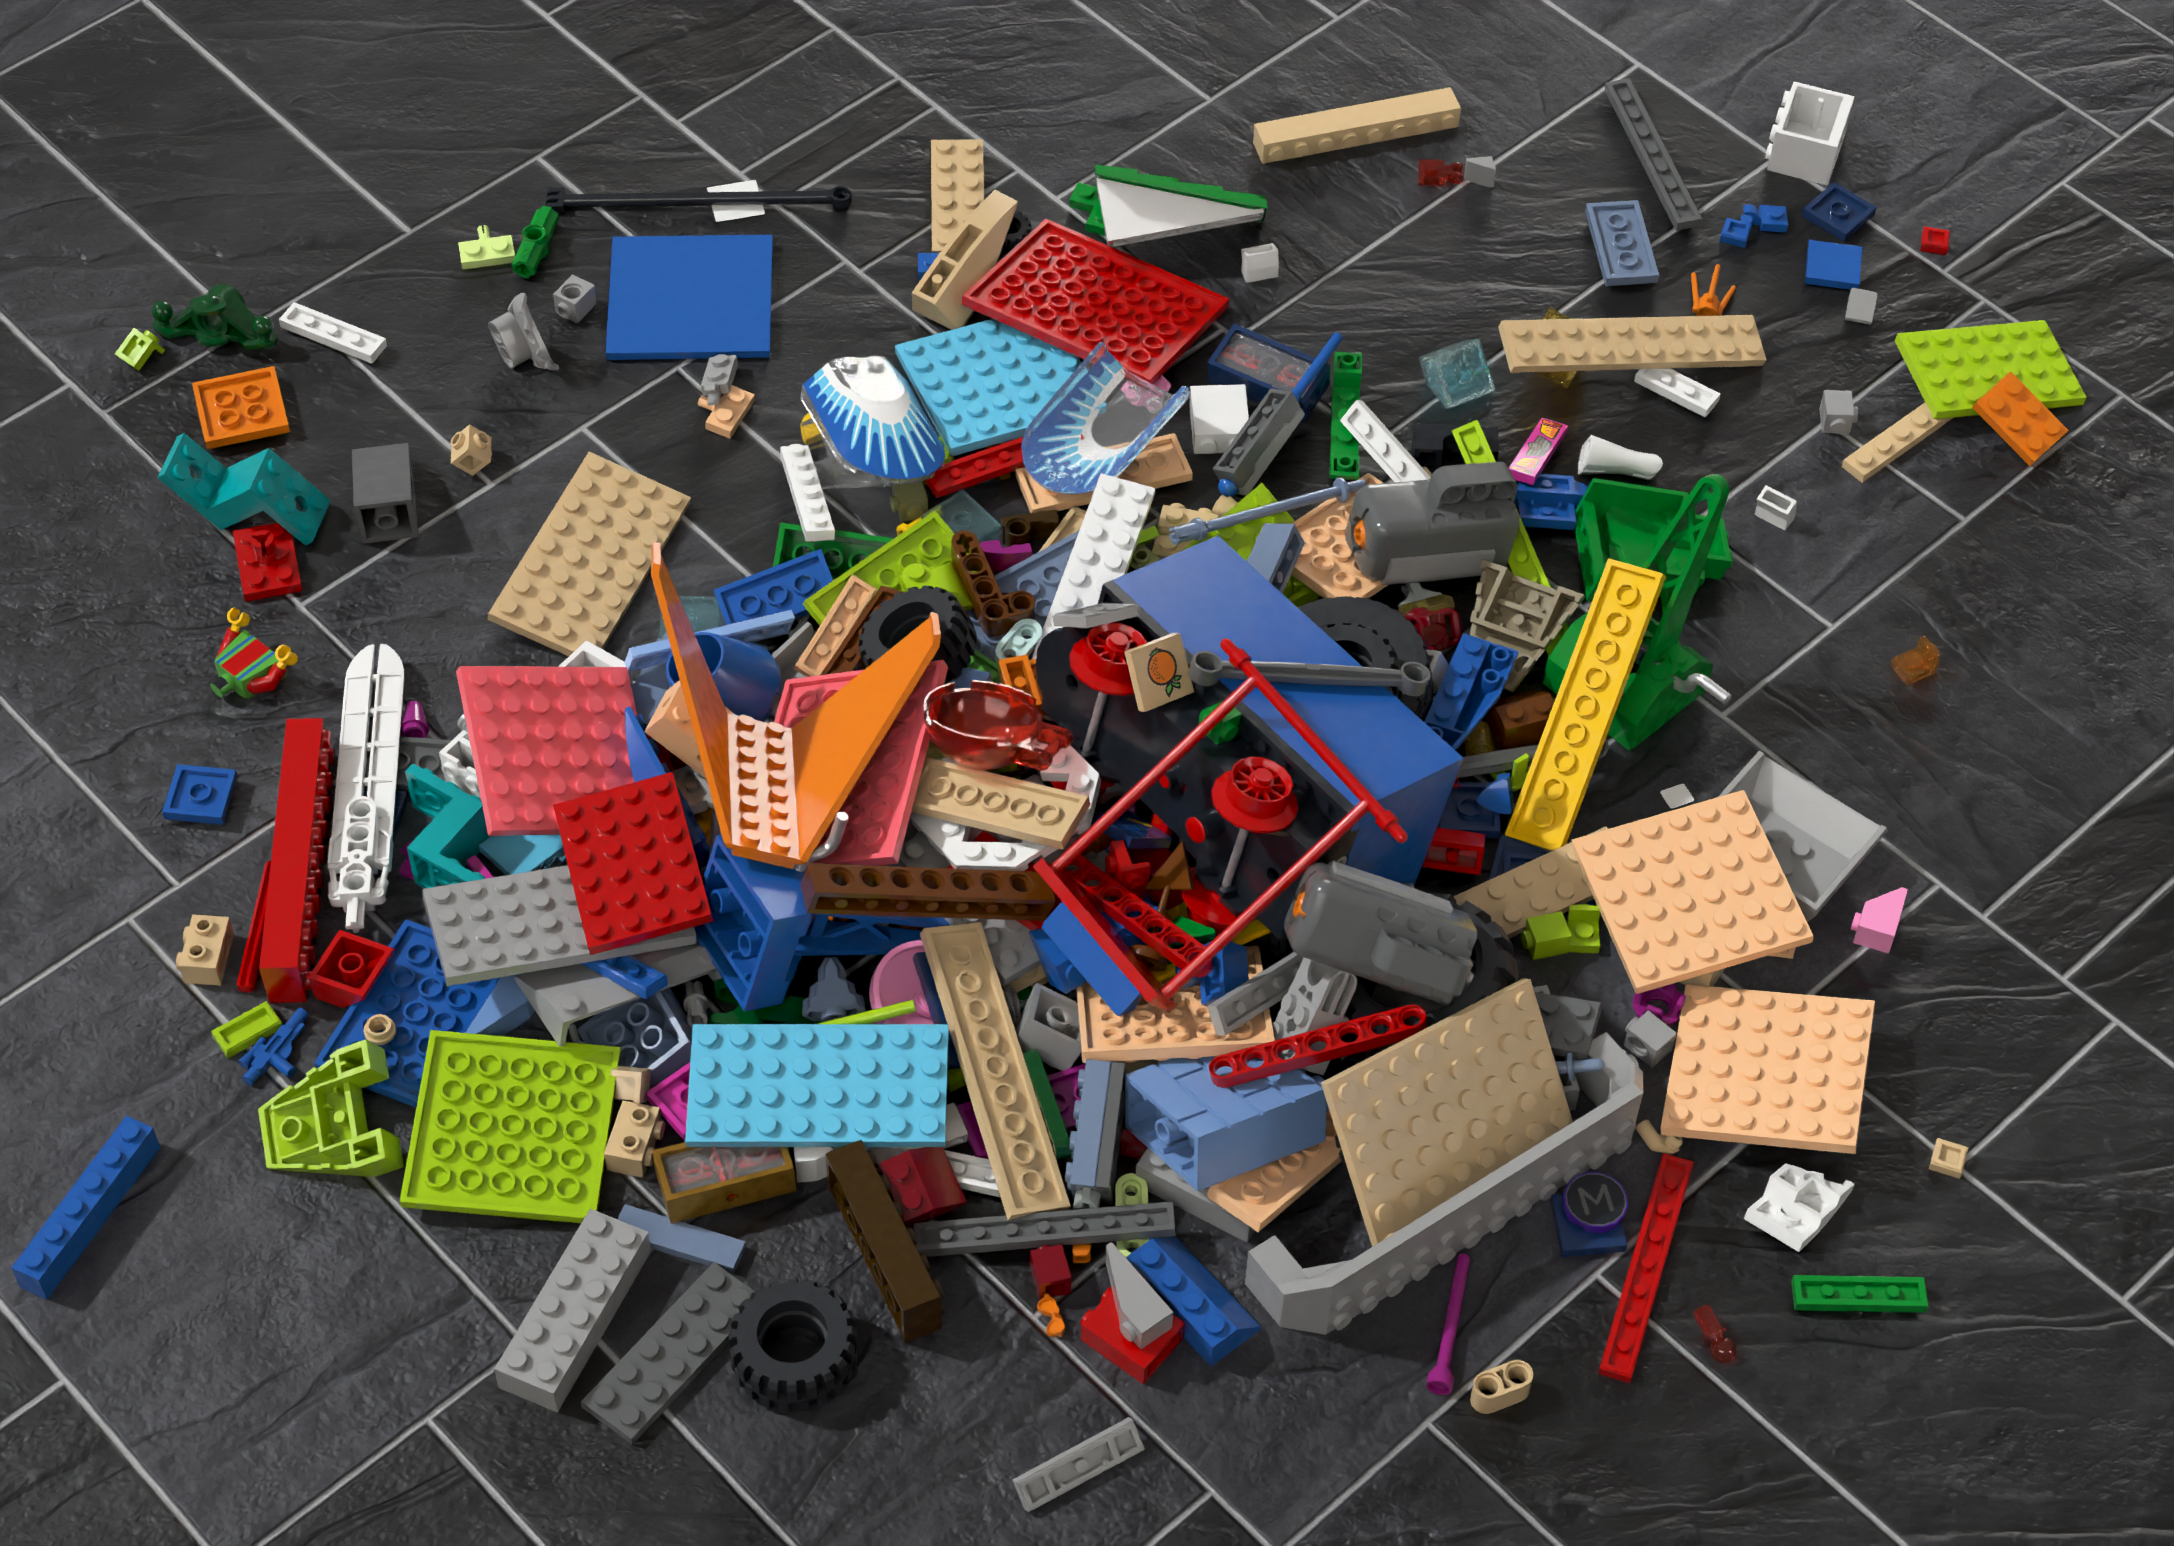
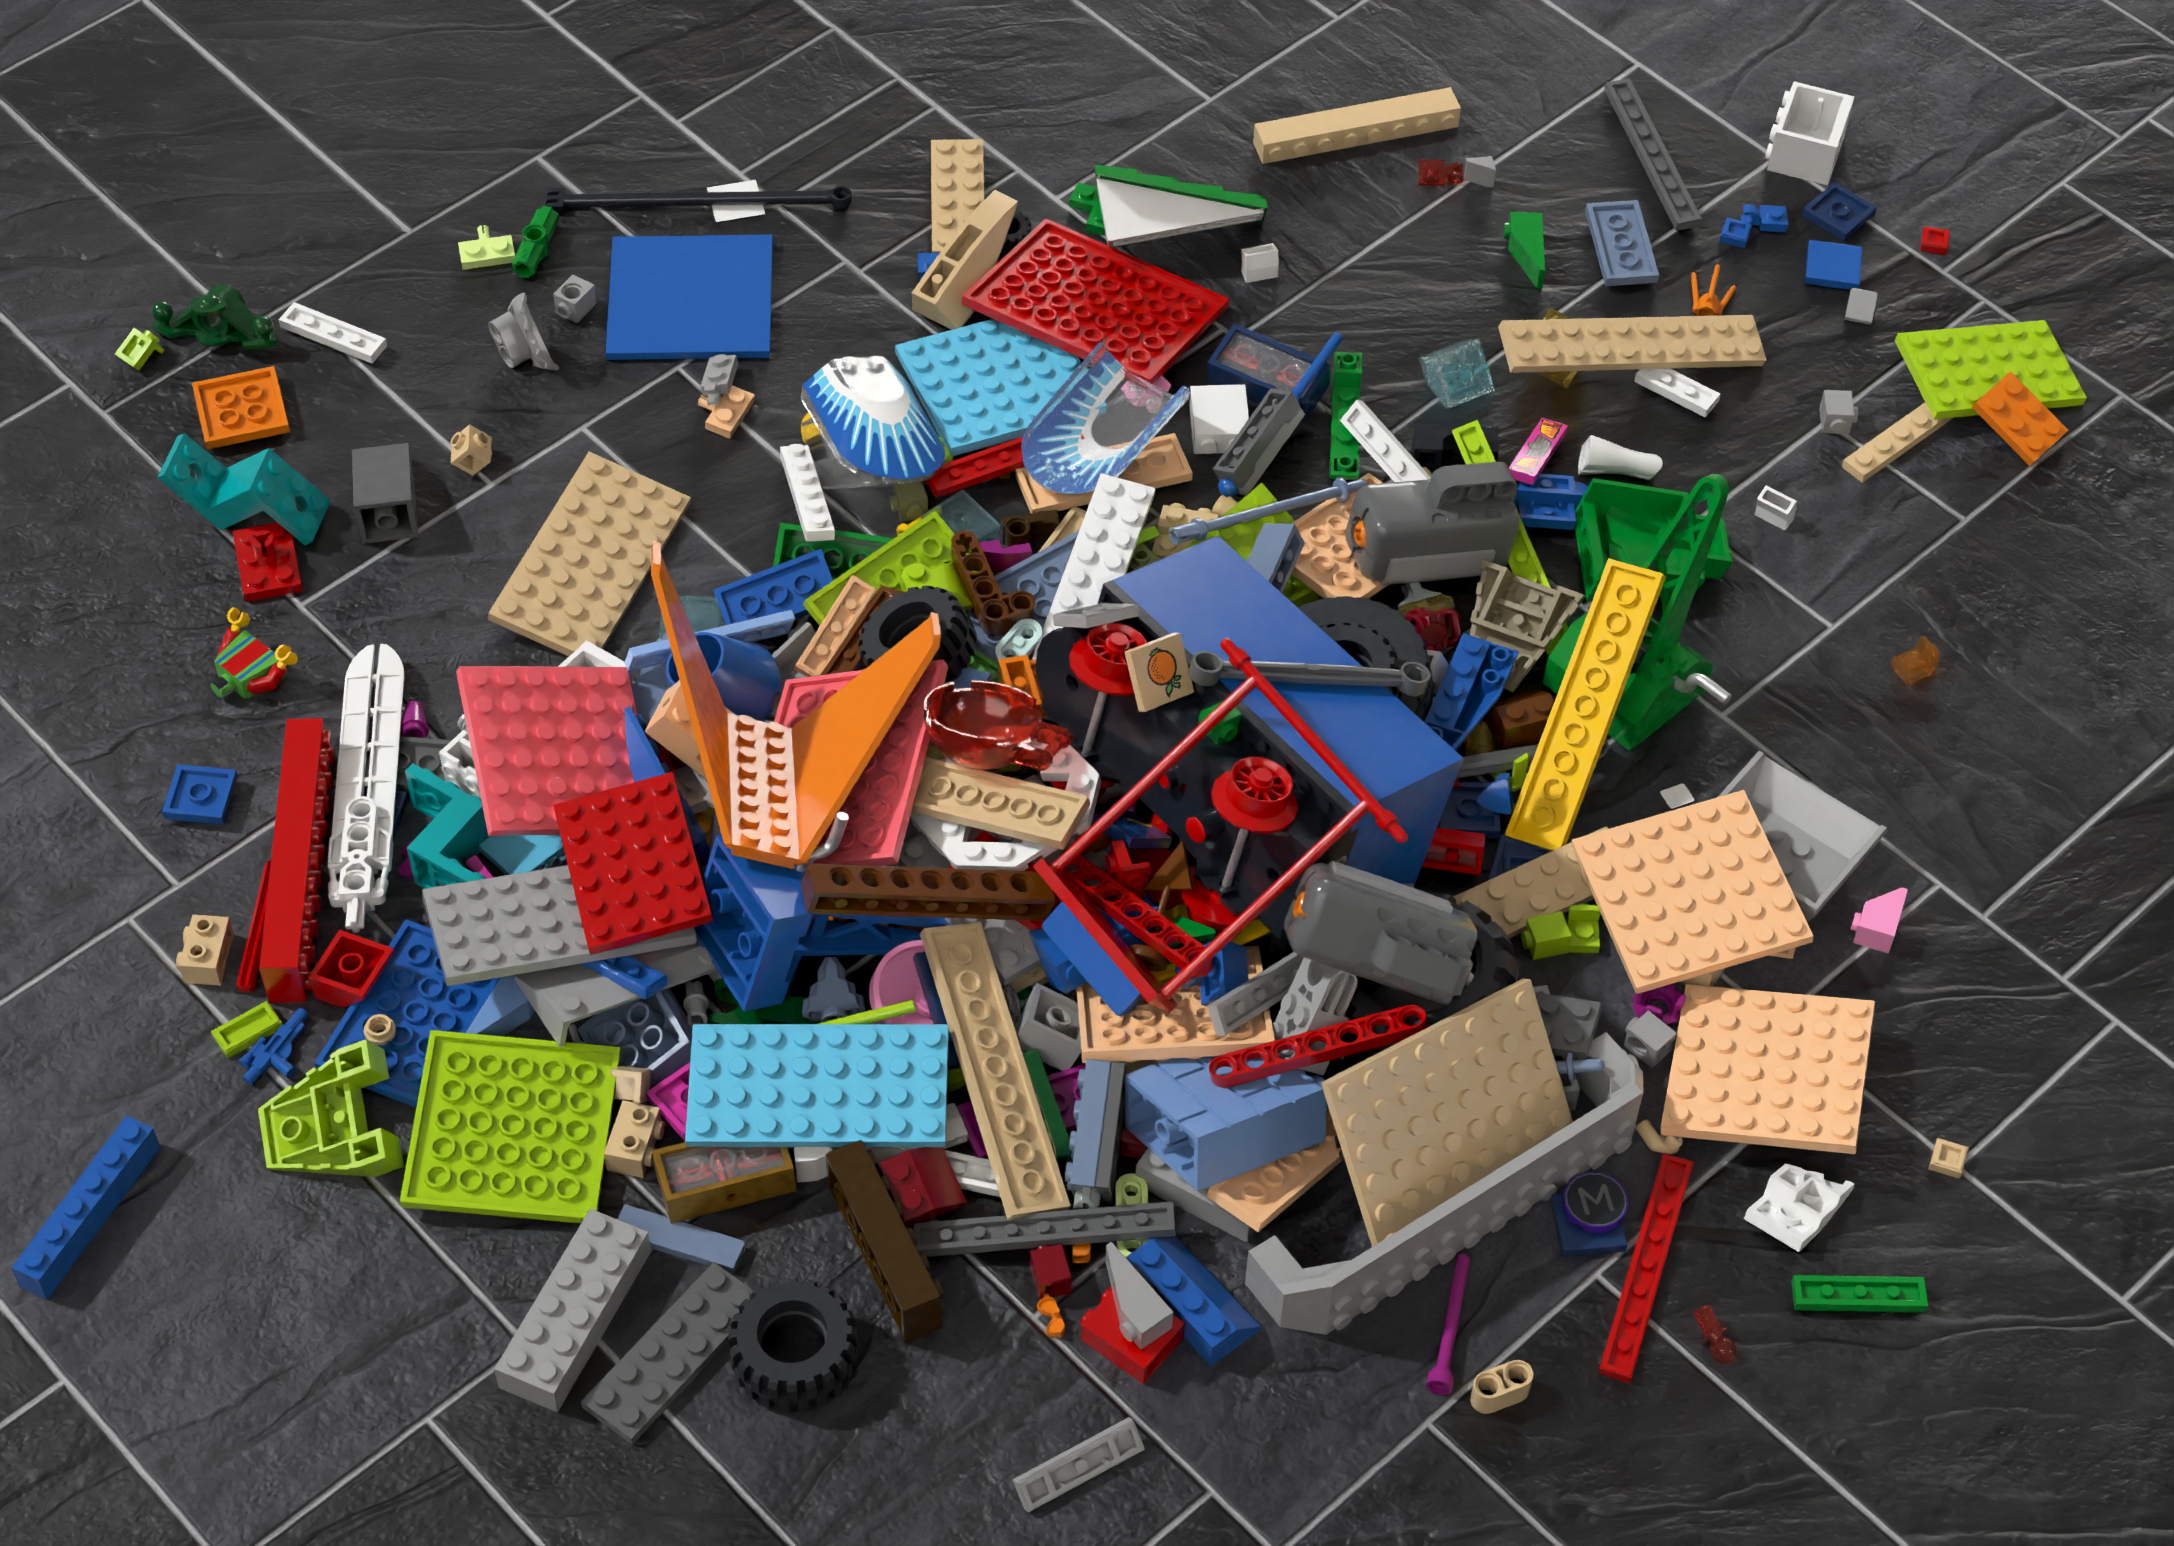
none -> green slope [1503,212,1545,289]

